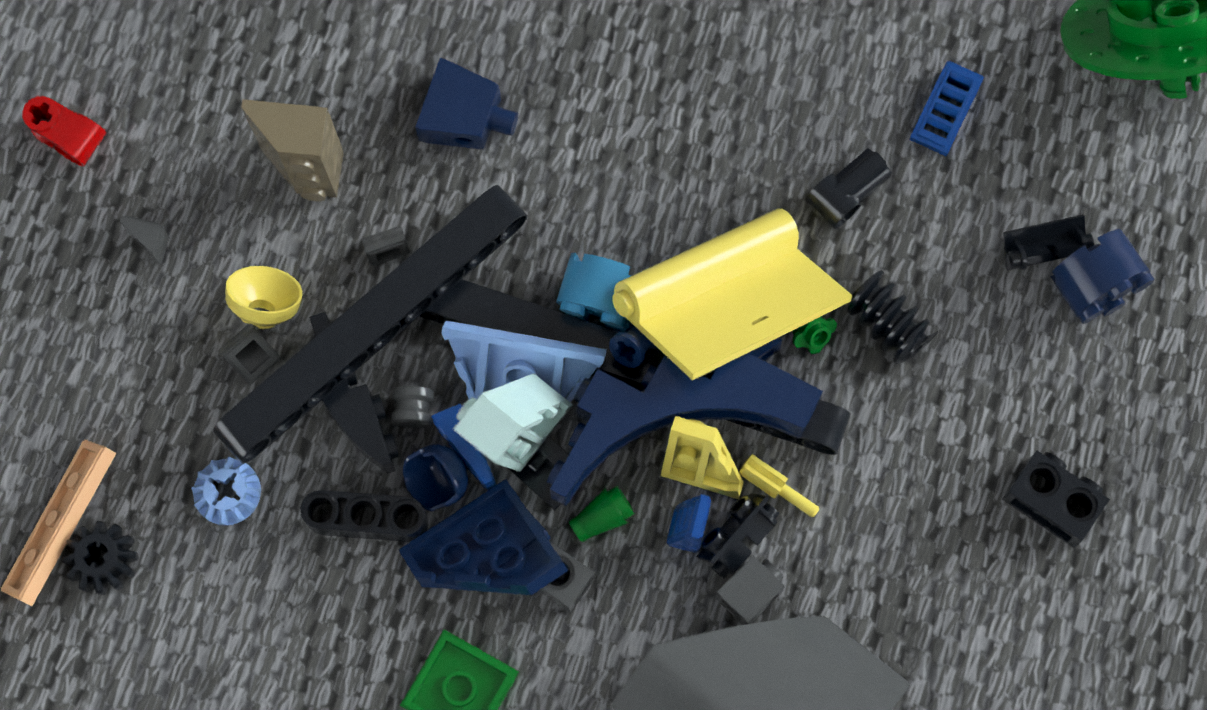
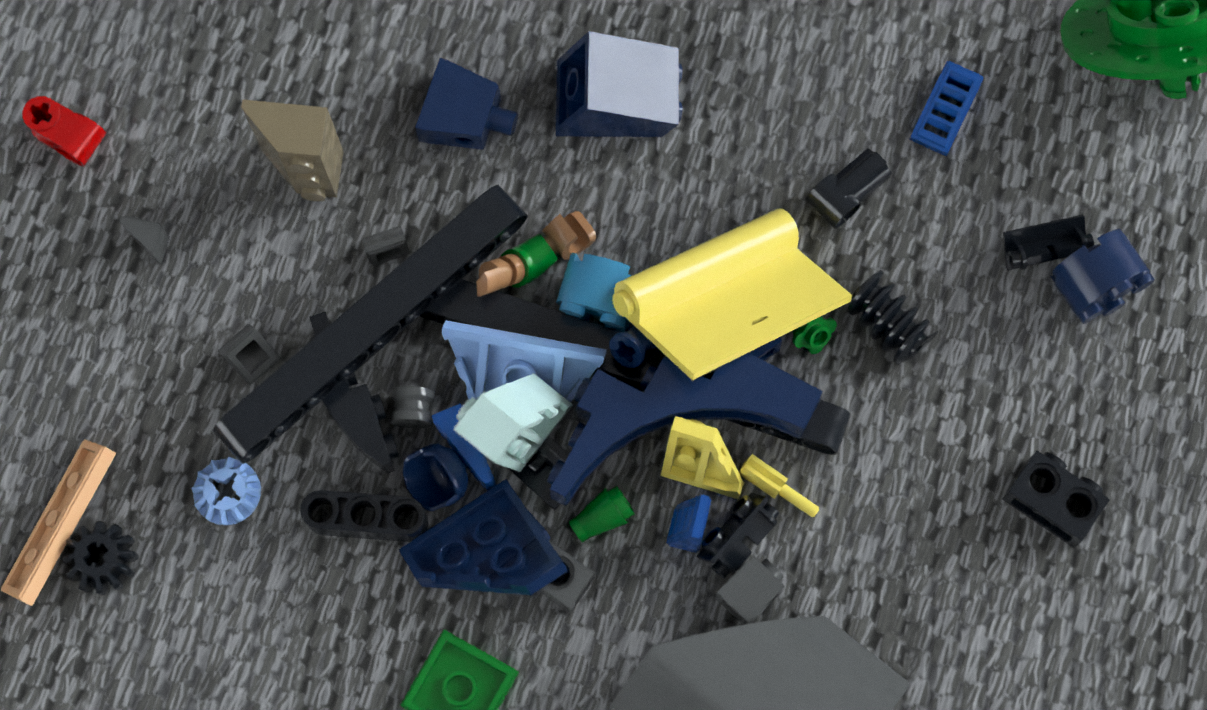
light yellow piece [225,266,303,329] -> none
none -> medium nougat piece [476,211,596,296]
none -> slope [556,31,683,137]

